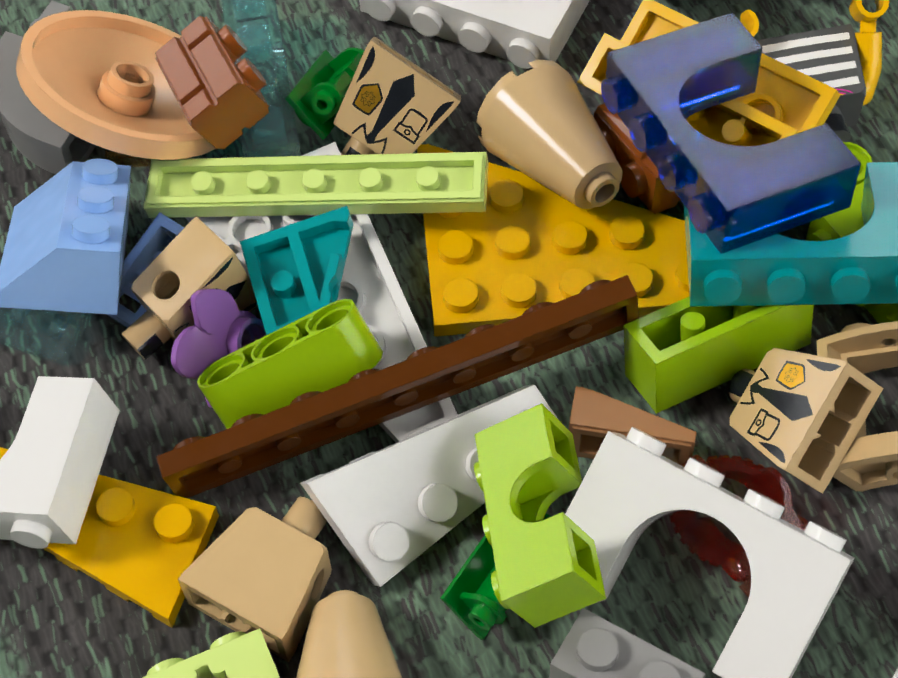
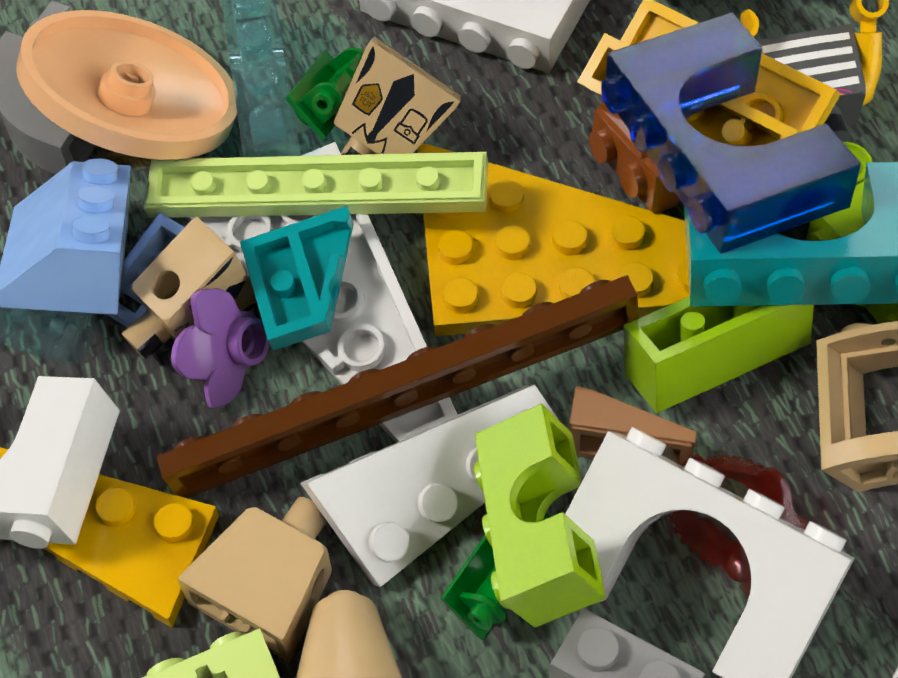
dark orange brick [155,16,269,150] -> none
lime beam [197,299,383,429] -> none
tan cone [477,59,622,209] -> none
tan torso [729,348,884,494] -> none

